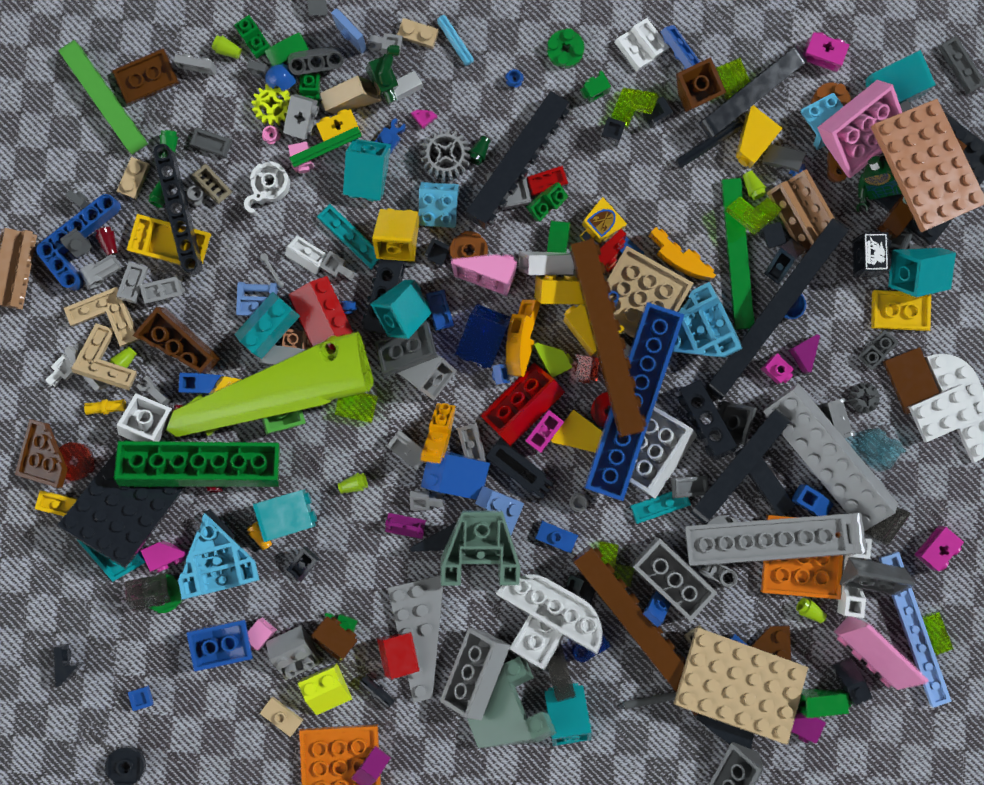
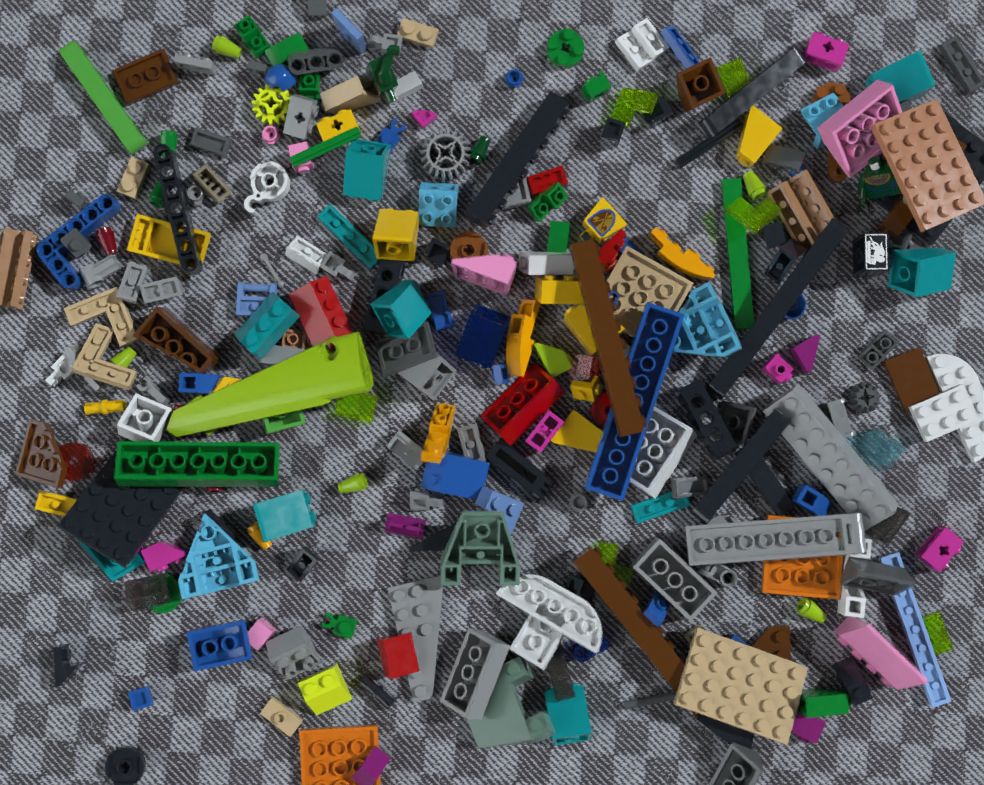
reddish brown slope [311,616,358,663] -> none
blue plate [340,301,357,314] -> none
medium azure axle [437,15,474,66] -> none
blue plate [535,521,578,553] -> none
yellow tile [871,290,931,331] -> none
none -> yellow bracket [570,376,602,402]

